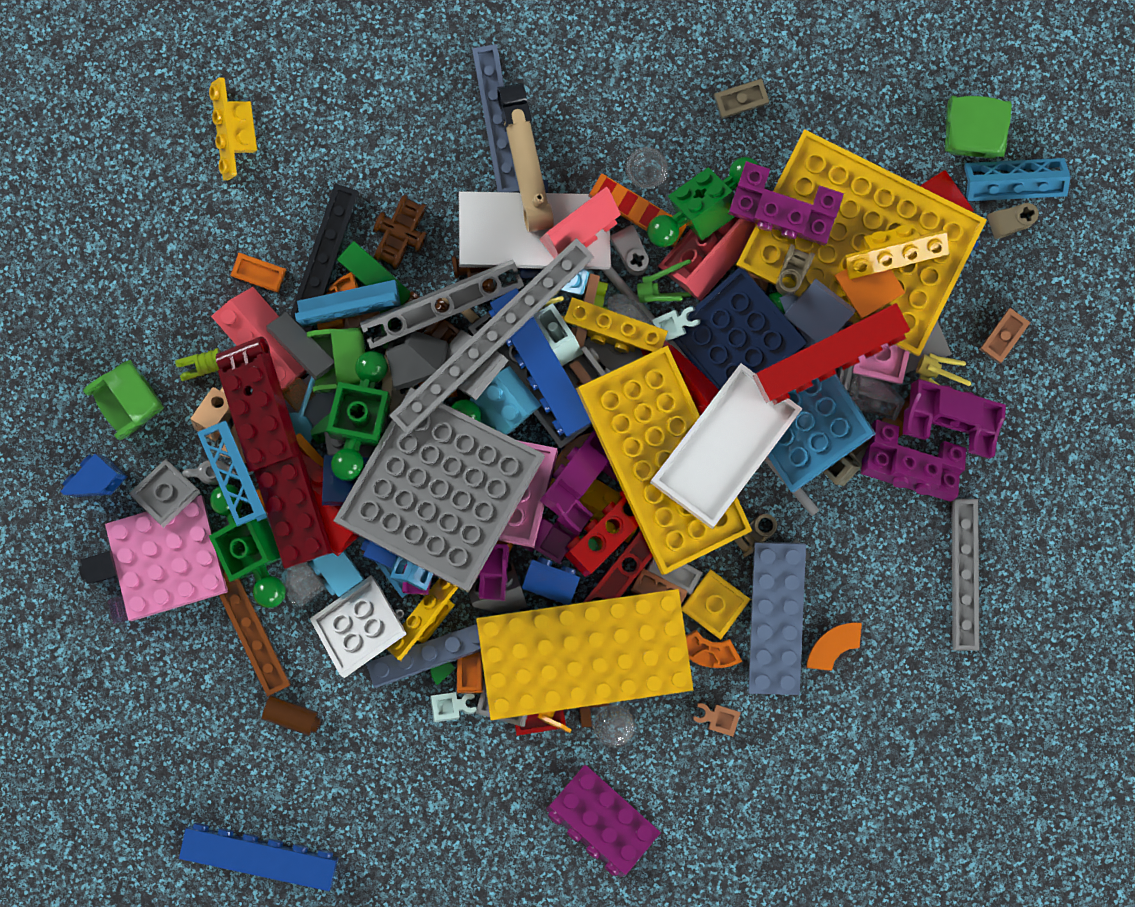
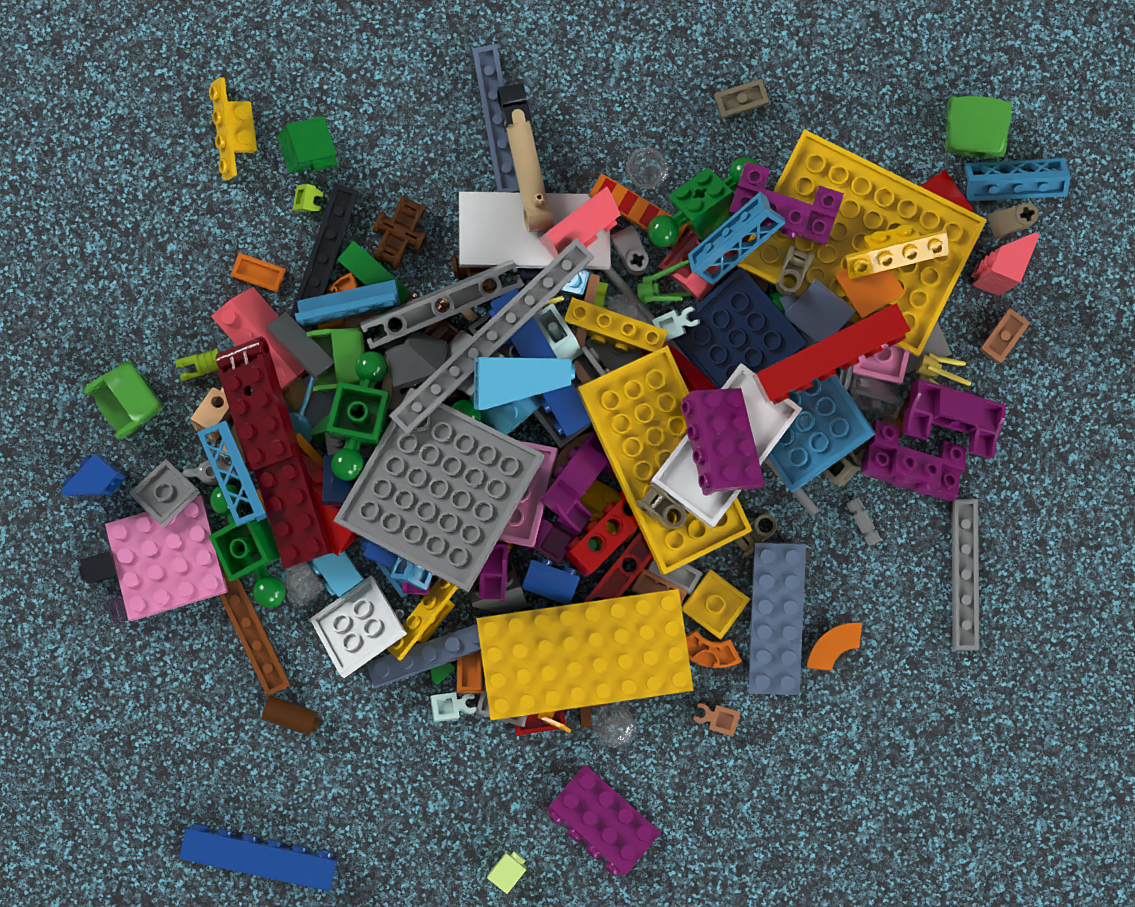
none -> green plate [277,116,337,174]
none -> lime tile [293,184,323,212]
none -> medium azure slope [474,357,575,410]
none -> yellowish green brick [487,851,527,894]
none -> dark tan piece [635,483,686,529]
none -> magenta bracket [681,388,765,496]
none -> dark azure fence [688,192,786,285]
none -> light grey axle [847,498,881,546]
none -> coral slope [970,233,1040,296]

